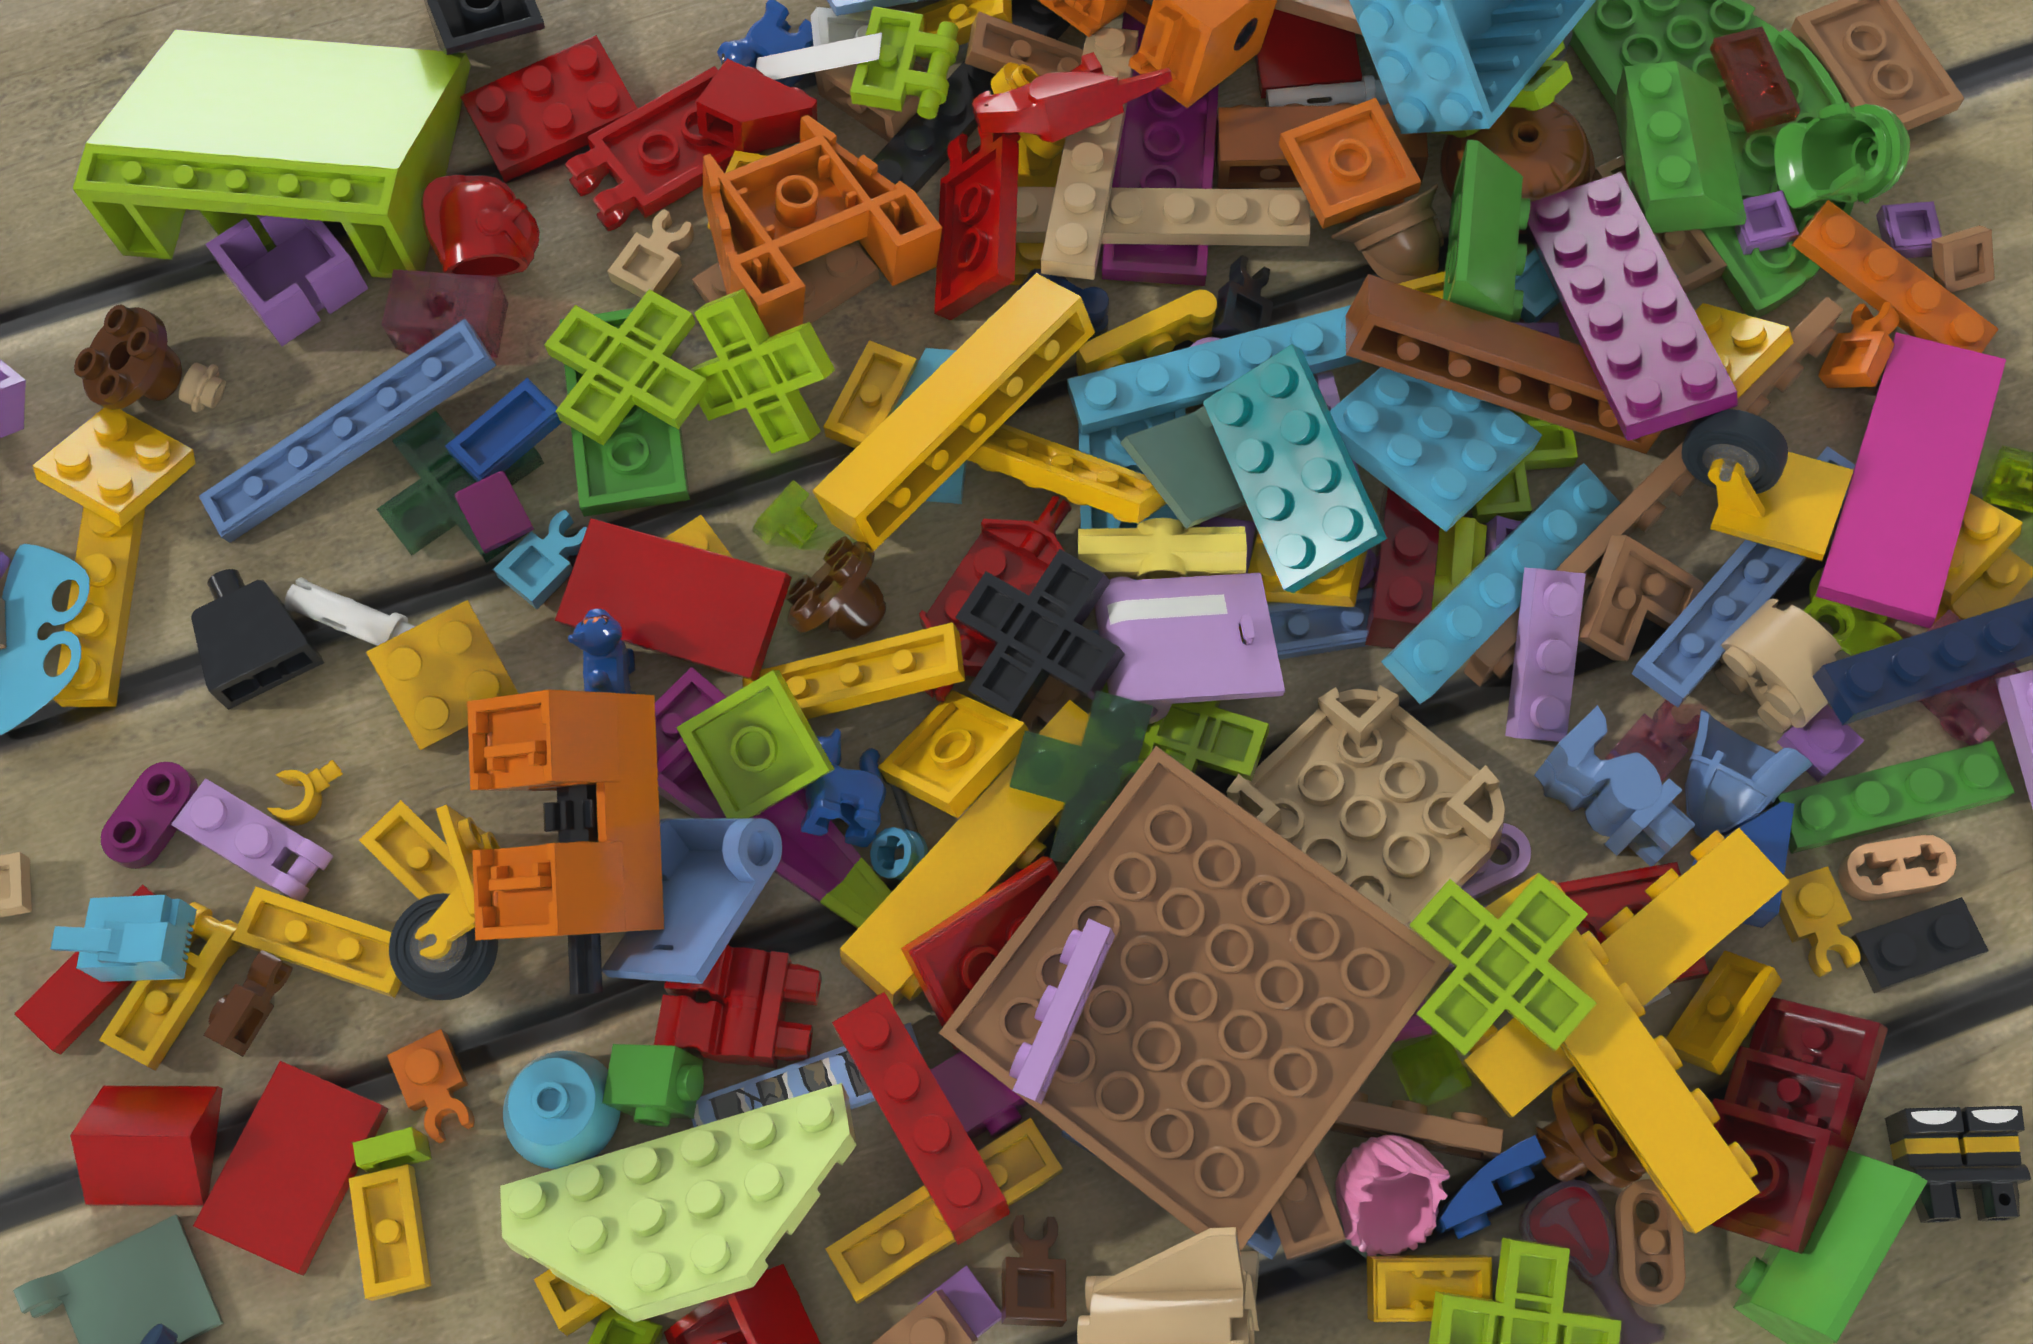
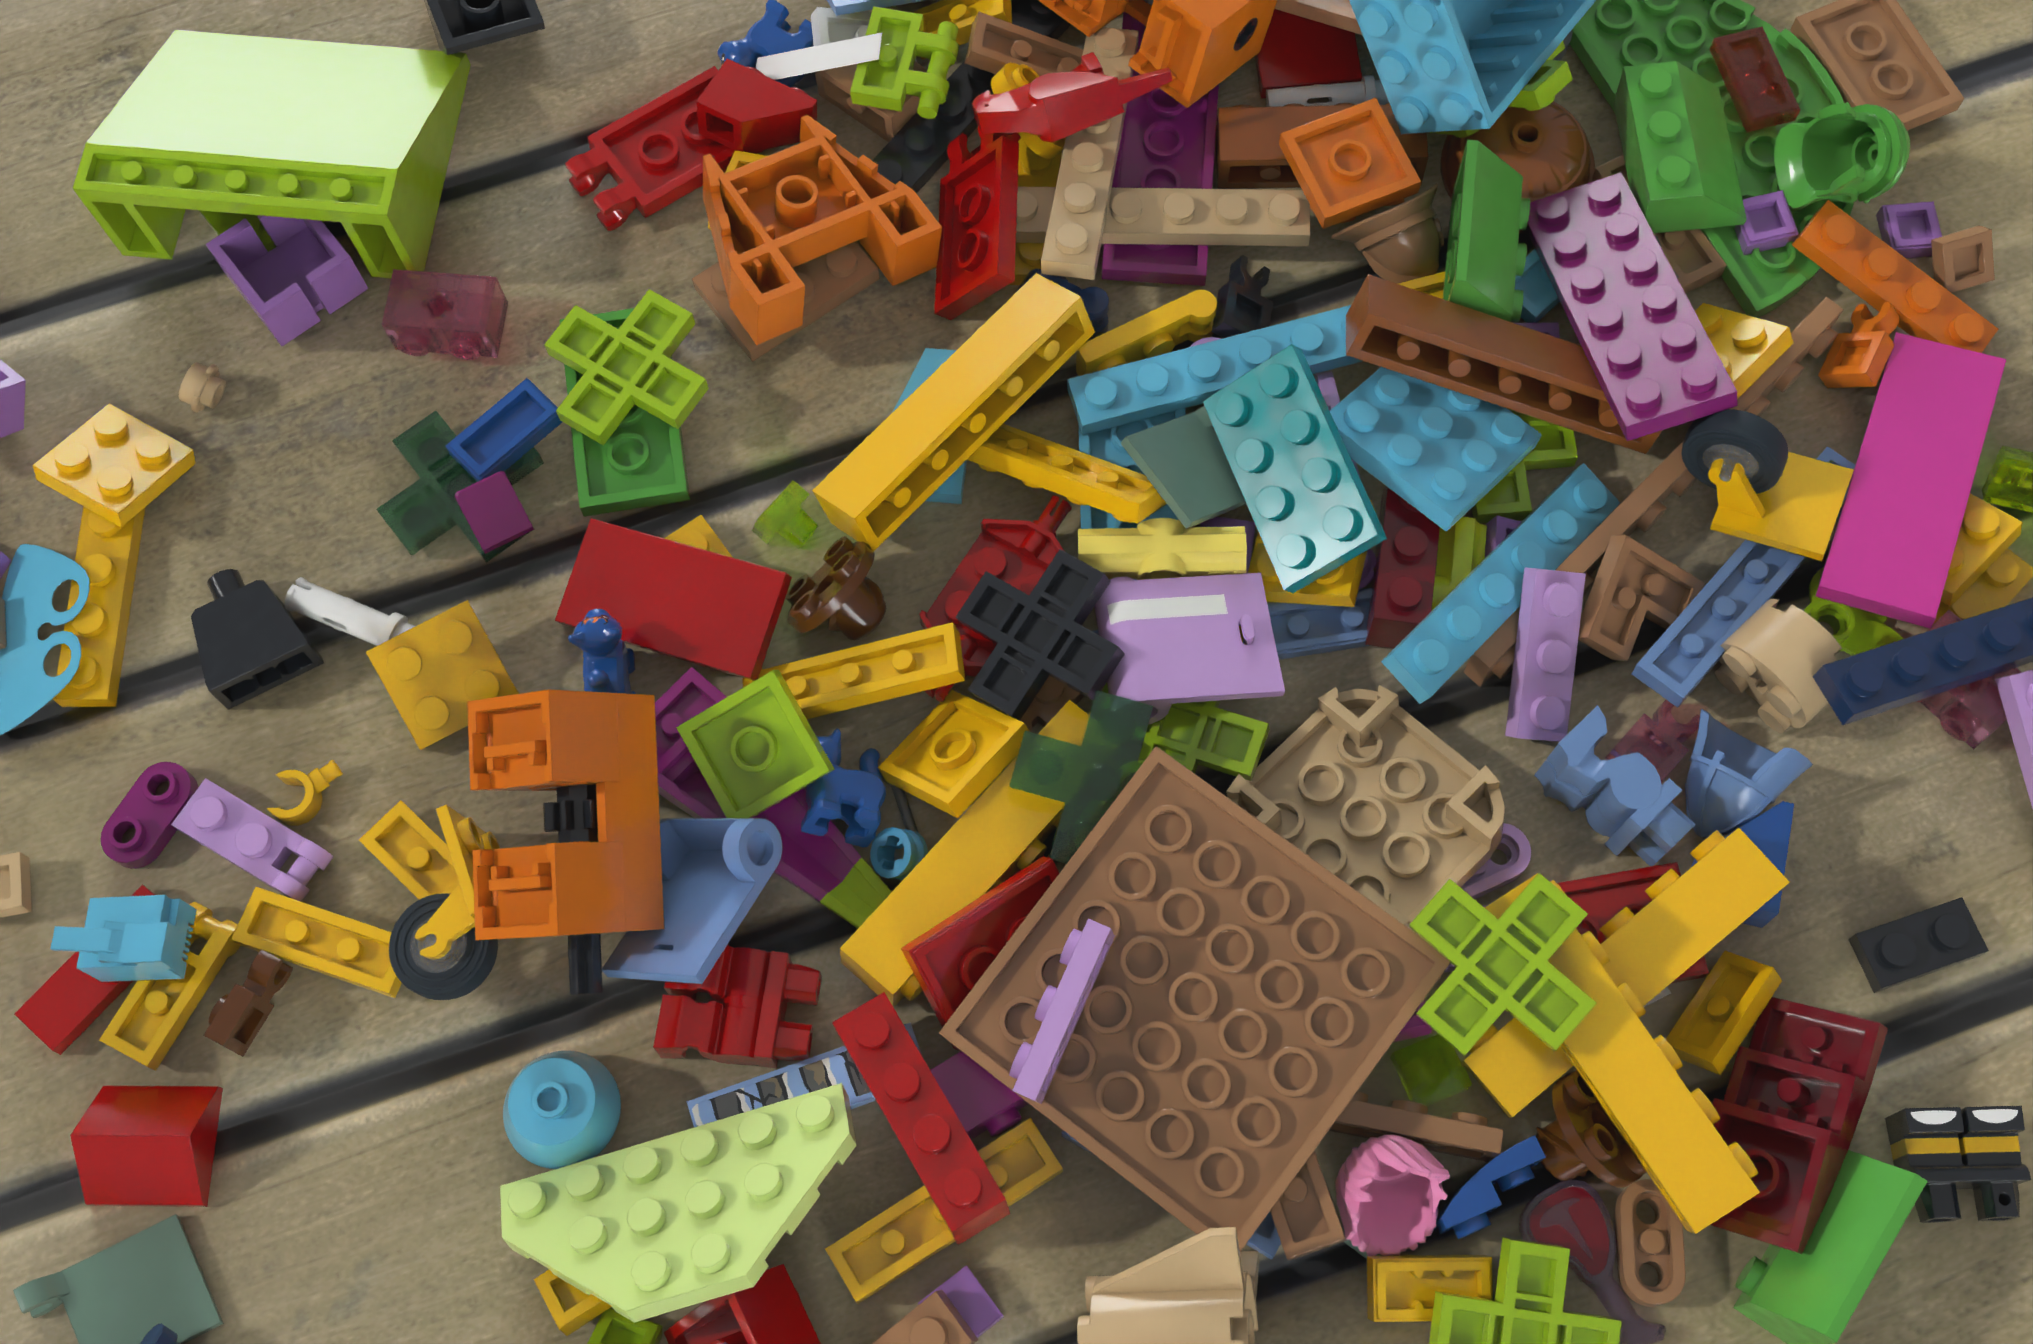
reddish brown plate [74,304,182,410] -> none
red tile [193,1061,389,1276] -> none
medium blue tile [199,319,497,543] -> none
yellow plate [349,1164,432,1301] -> none
lime tile [353,1127,432,1173] -> none
orange plate [387,1029,475,1143] -> none
red helmet [421,175,540,279] -> none
red plate [460,35,638,182] -> none
medium azure plate [493,510,587,610] -> none
bright green brick [602,1044,704,1127] -> none
tan plate [607,209,694,298] -> none
lime plate [690,288,835,454] -> none
yellow plate [823,340,918,448] -> none
reddish brown plate [1002,1215,1067,1327] -> none
bright green plate [1772,740,2015,854] -> none
medium lavender plate [1777,705,1864,782] -> none
yellow plate [1779,866,1861,978] -> none
light nougat beam [1838,835,1957,901] -> none

